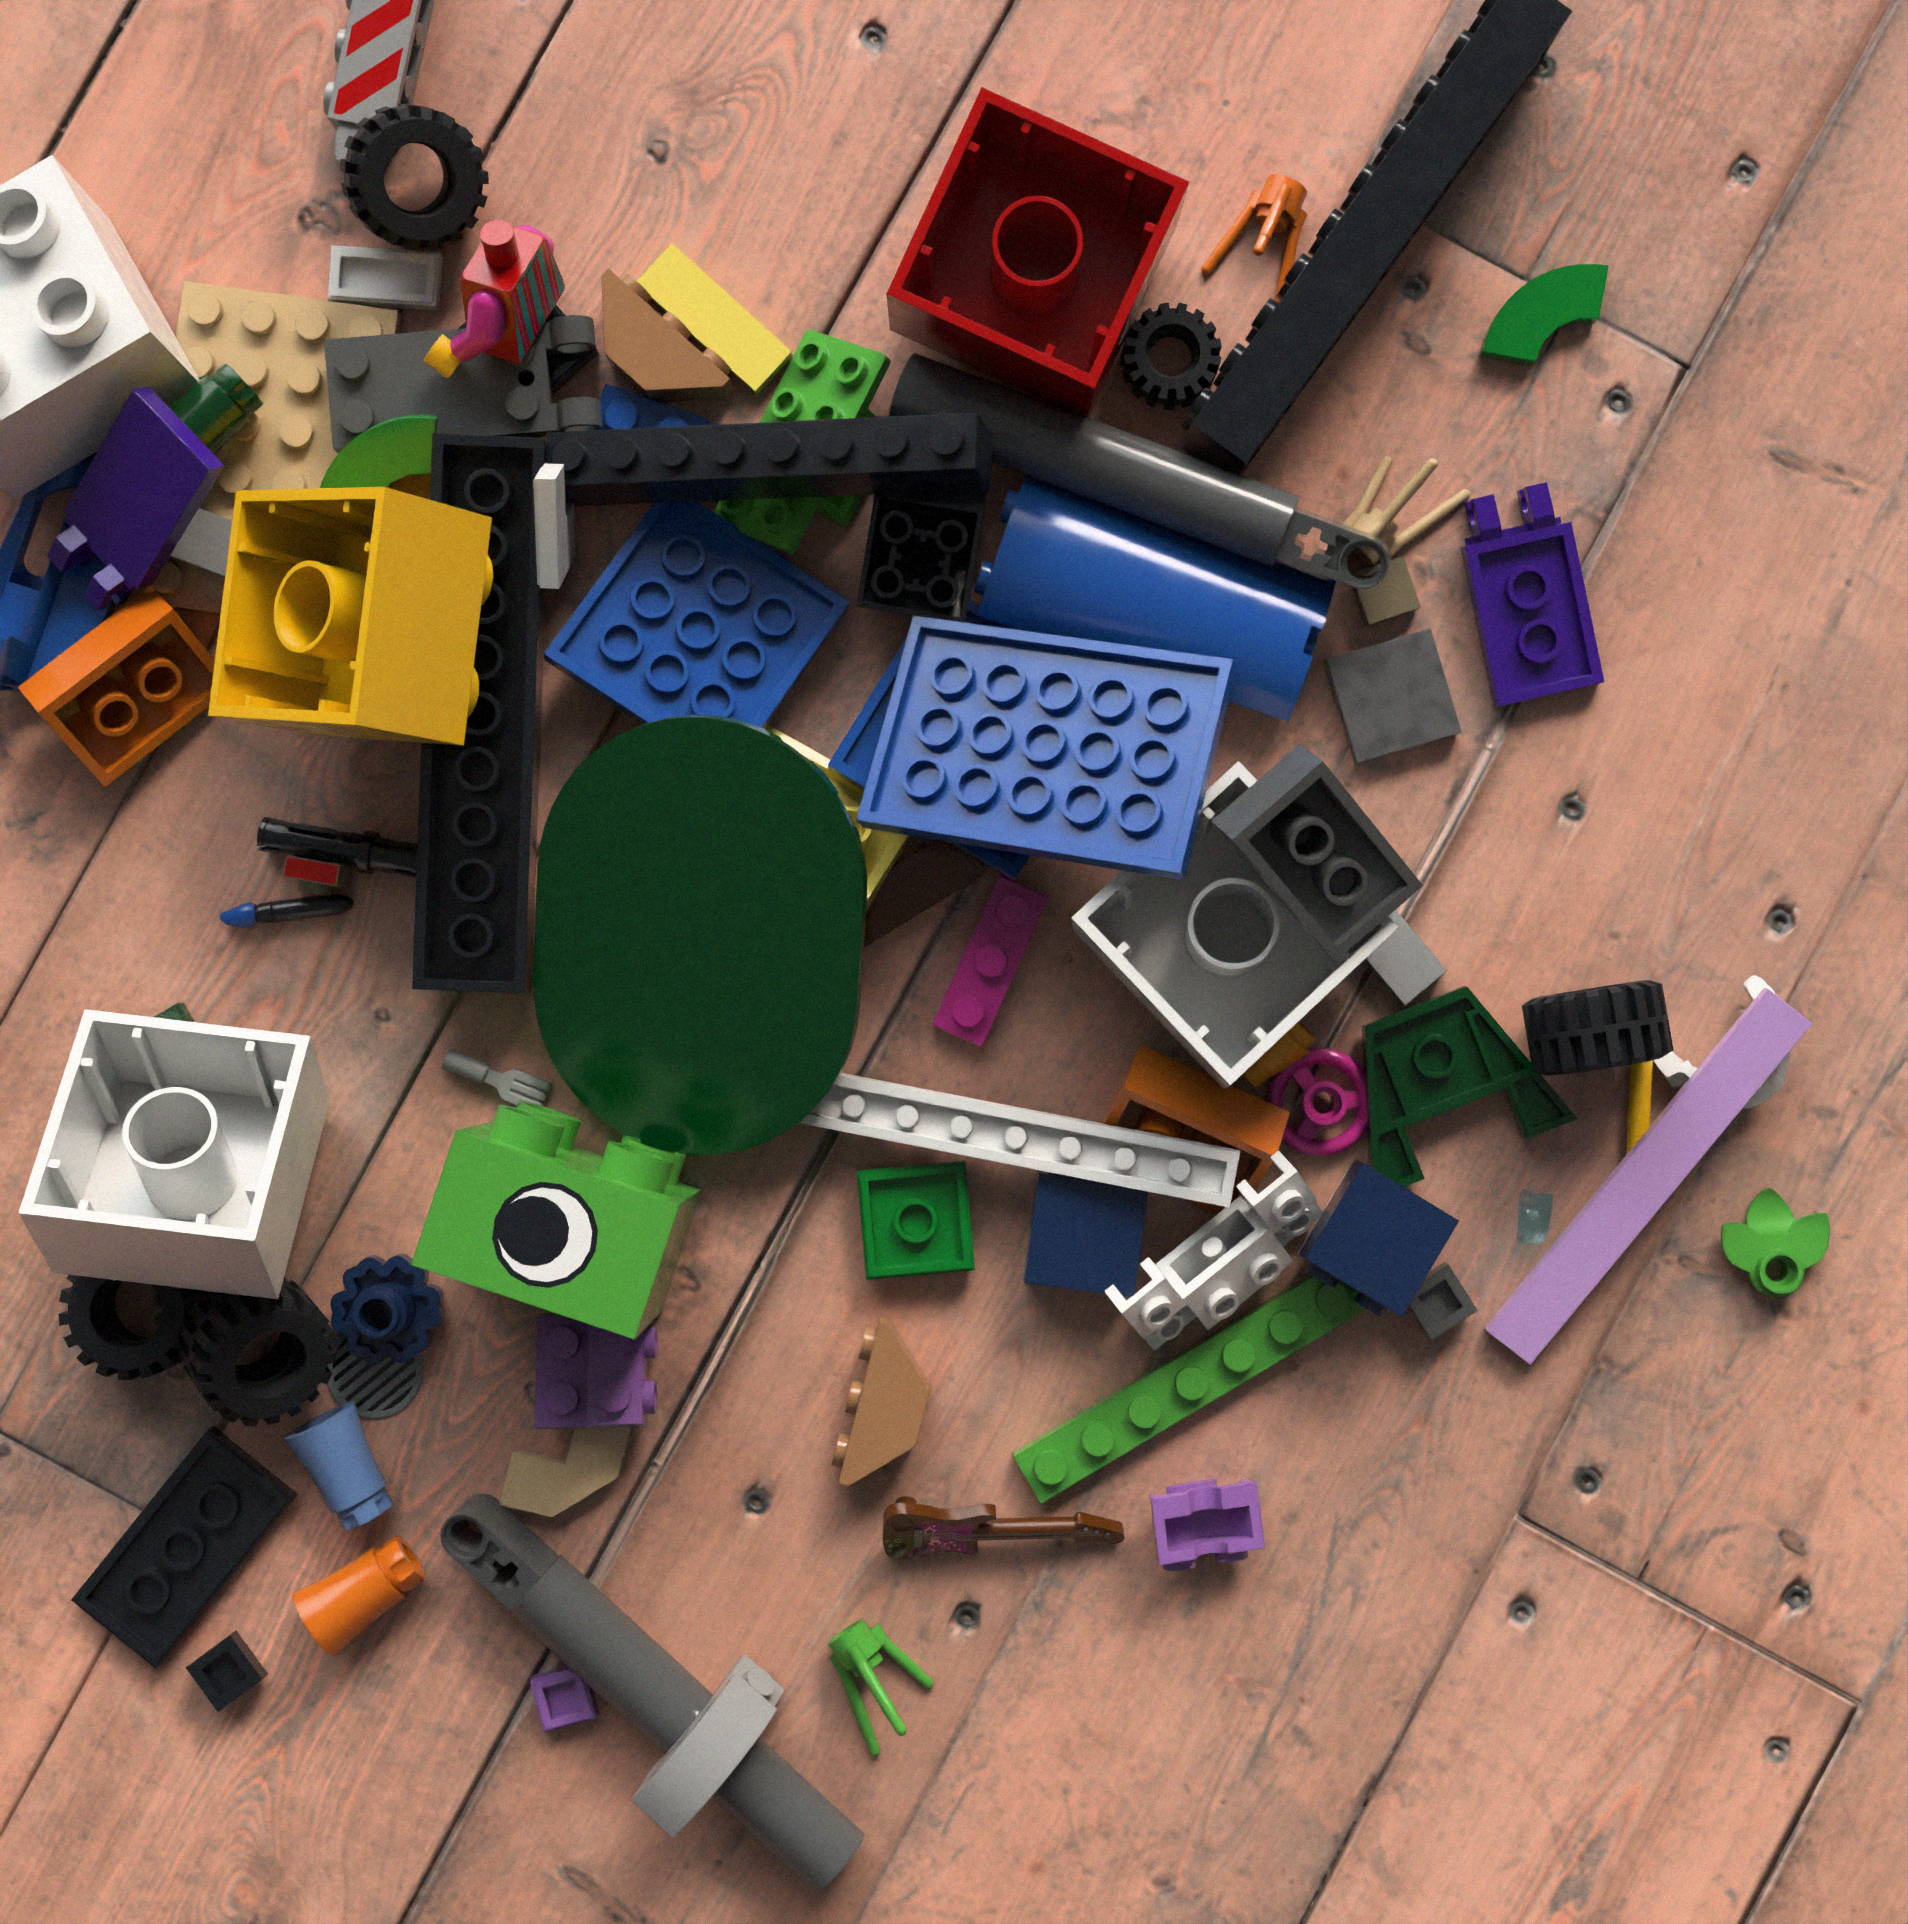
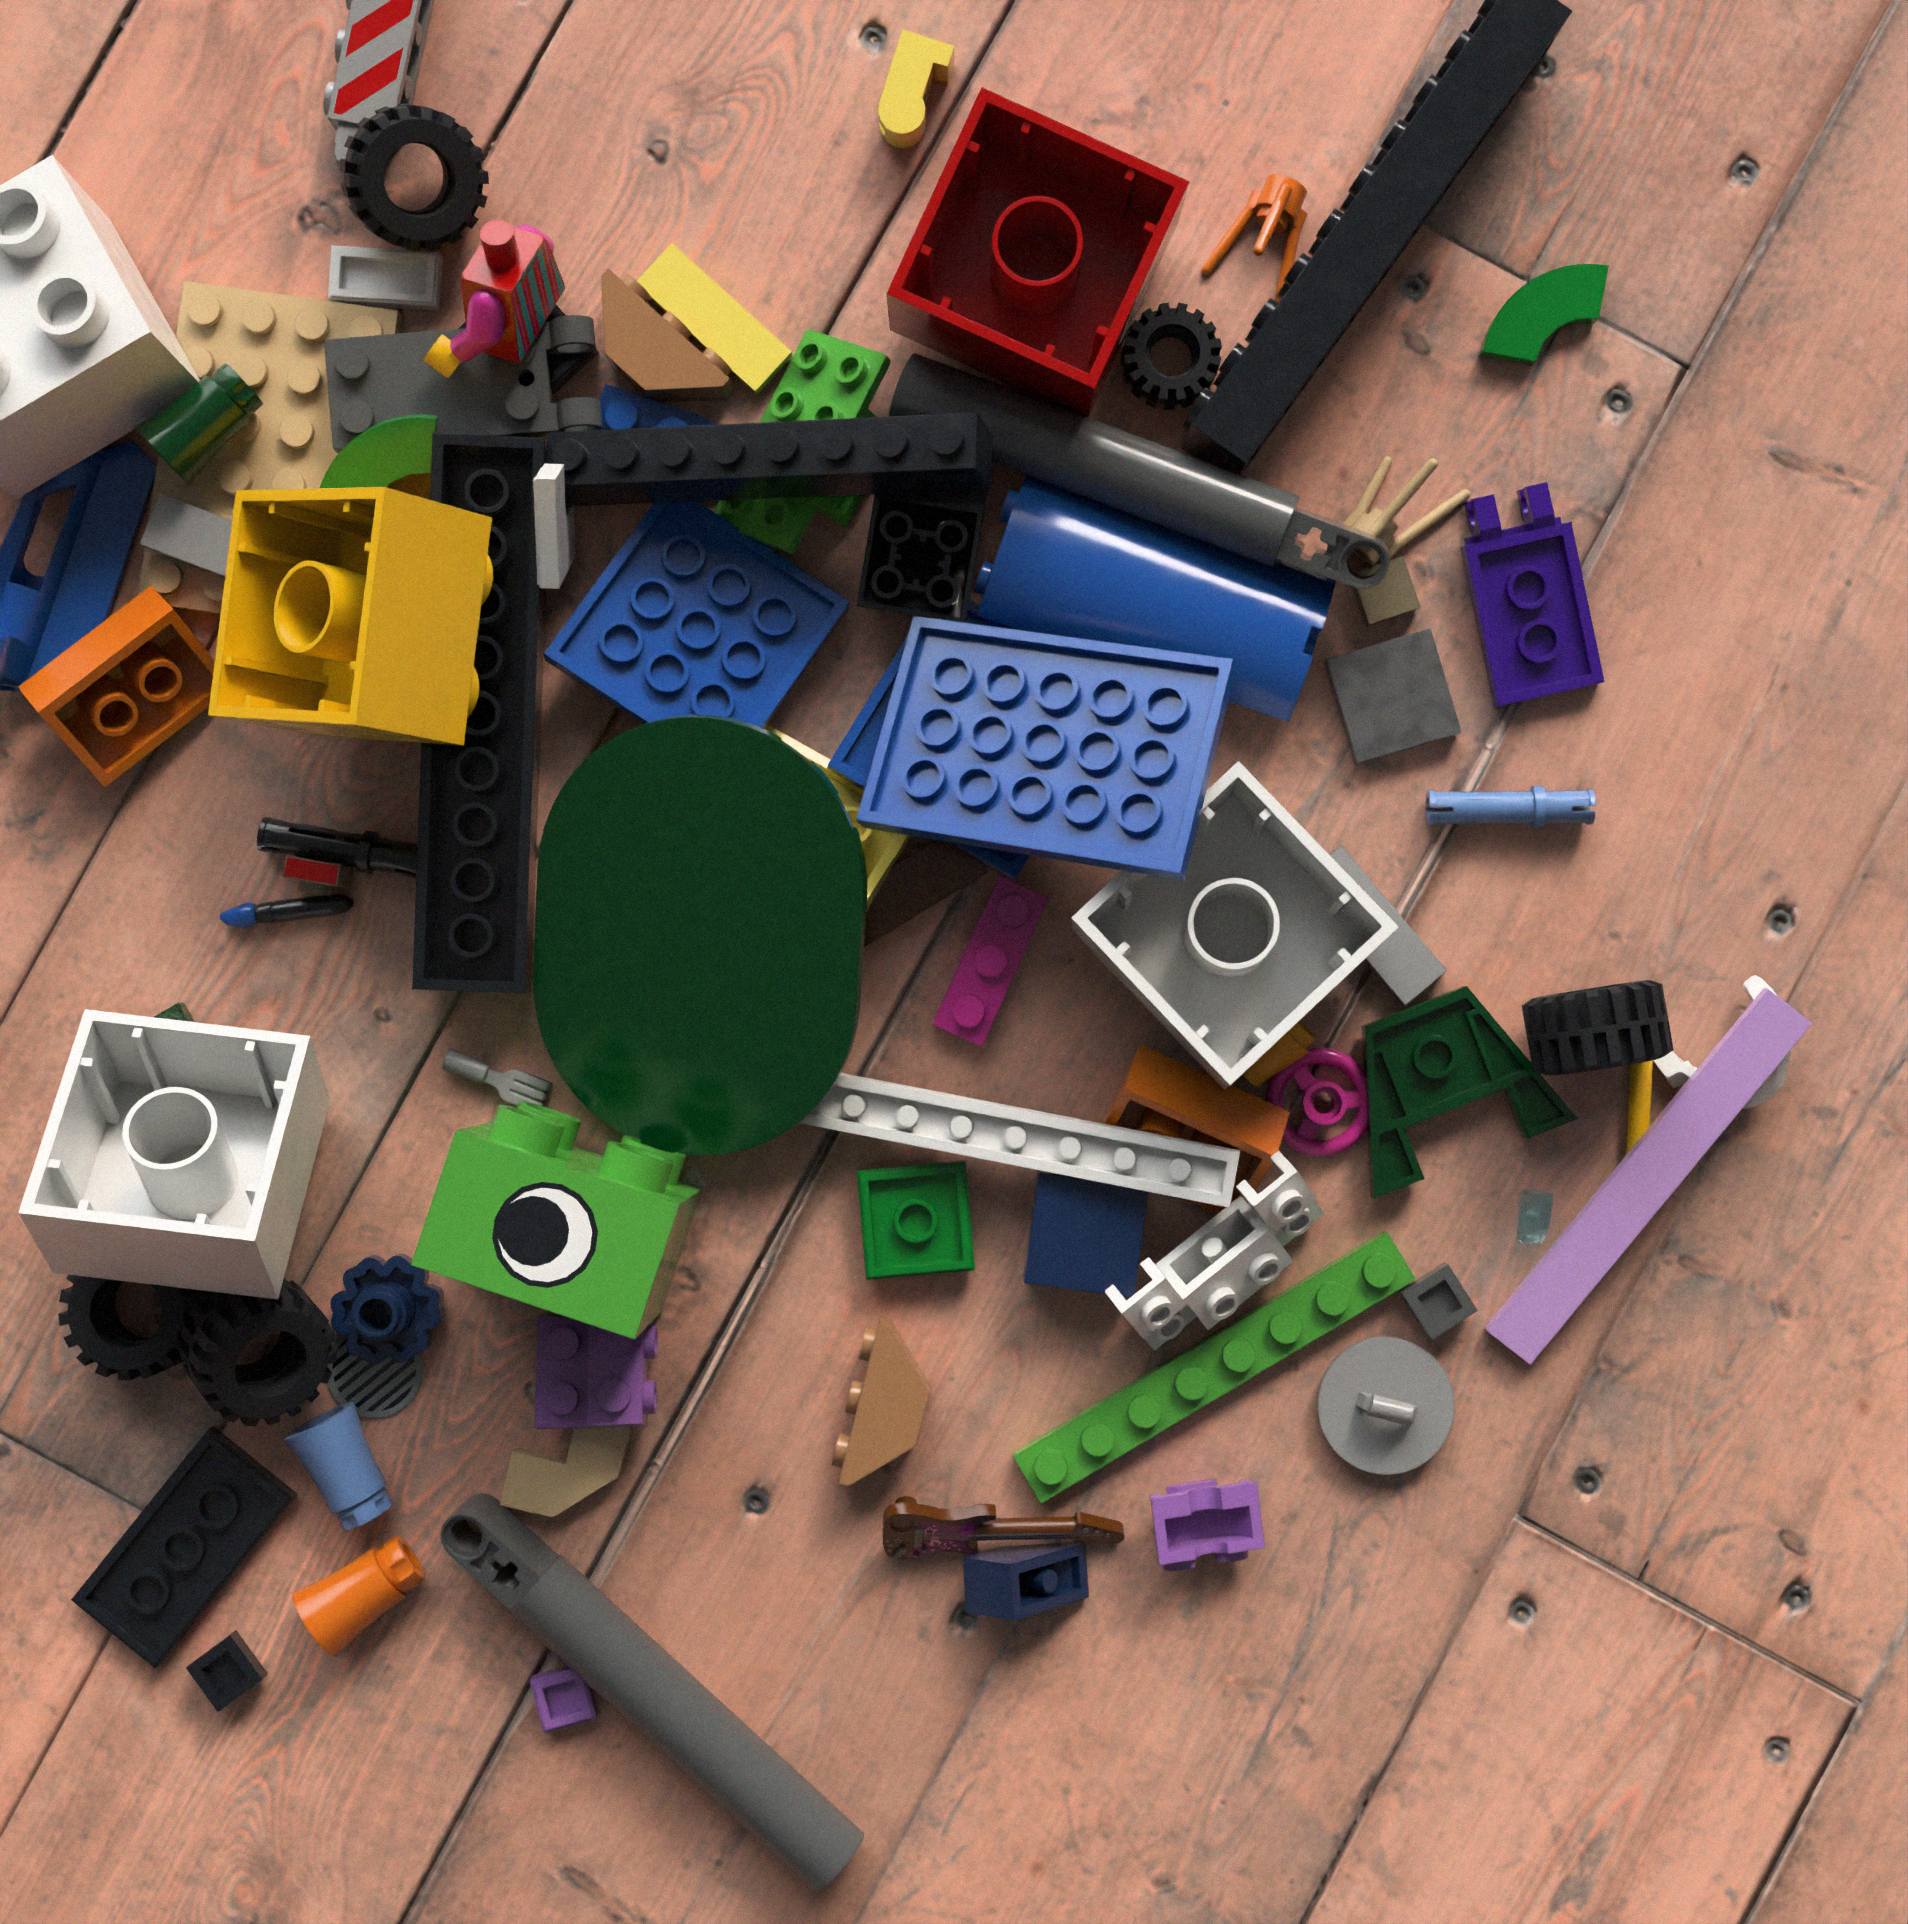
dark purple tile [47,386,224,610] -> none
light grey arch [631,1654,785,1838] -> none
bright green plant [827,1618,934,1757] -> none
dark grey slope [1211,744,1423,962] -> none
dark blue piece [1298,1160,1459,1318] -> none
bright green plate [1721,1188,1830,1298] -> none
none -> light yellow leg [878,29,954,148]
none -> dark blue slope [963,1542,1089,1621]
none -> light grey shield [1317,1336,1455,1475]
none -> medium blue pin [1425,786,1596,829]

